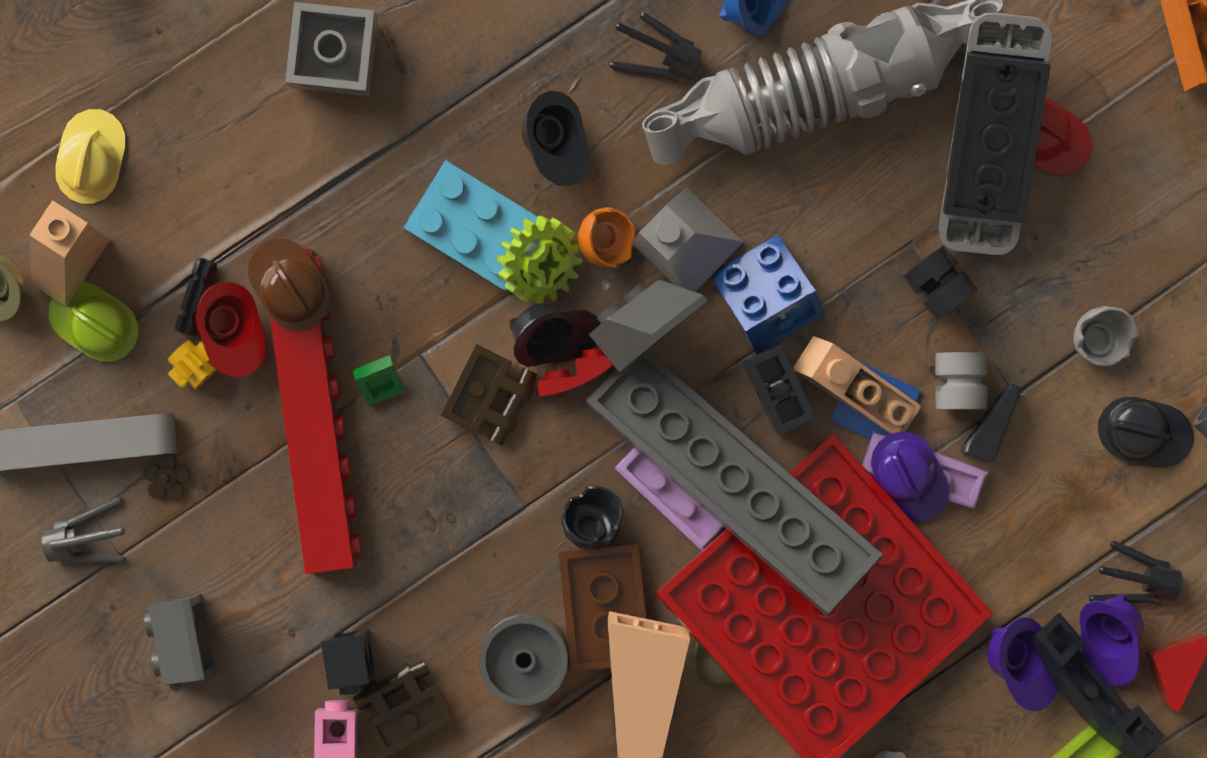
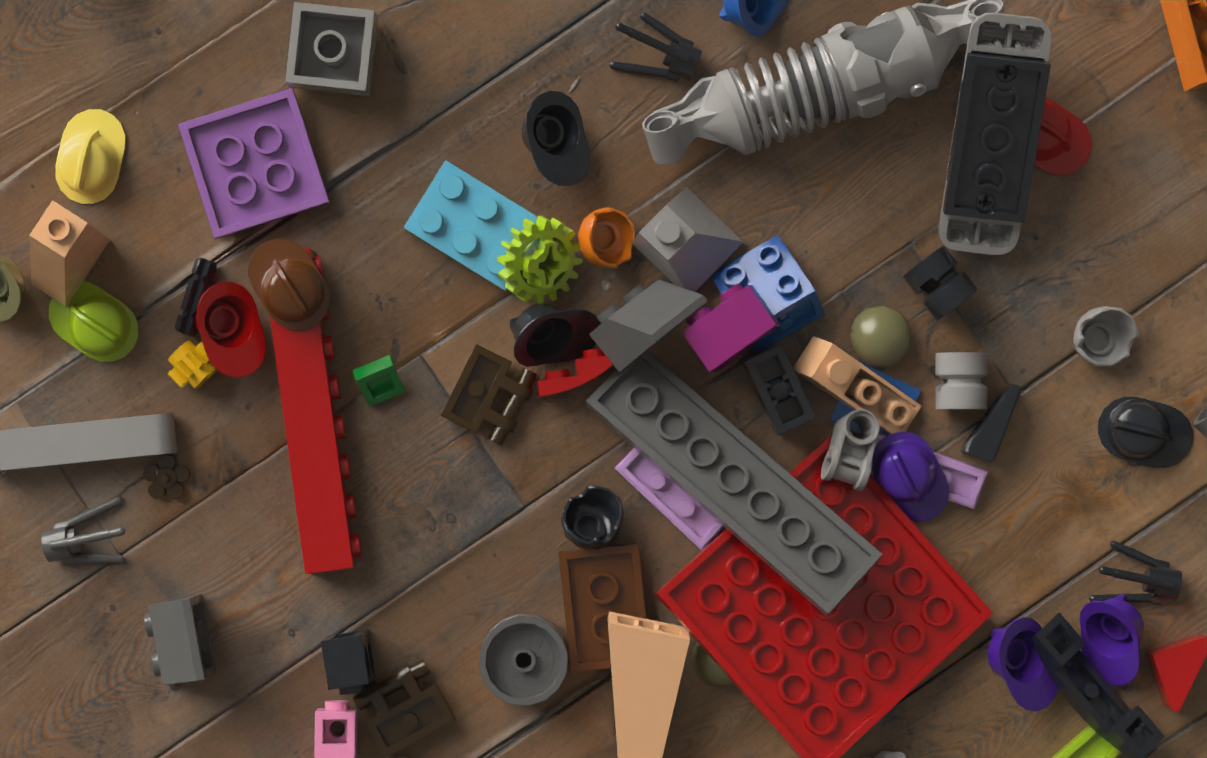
none -> medium lavender plate [178,88,330,239]
none -> magenta brick [682,283,780,372]
none -> light grey piece [821,409,880,491]
none -> olive hair [850,305,912,370]

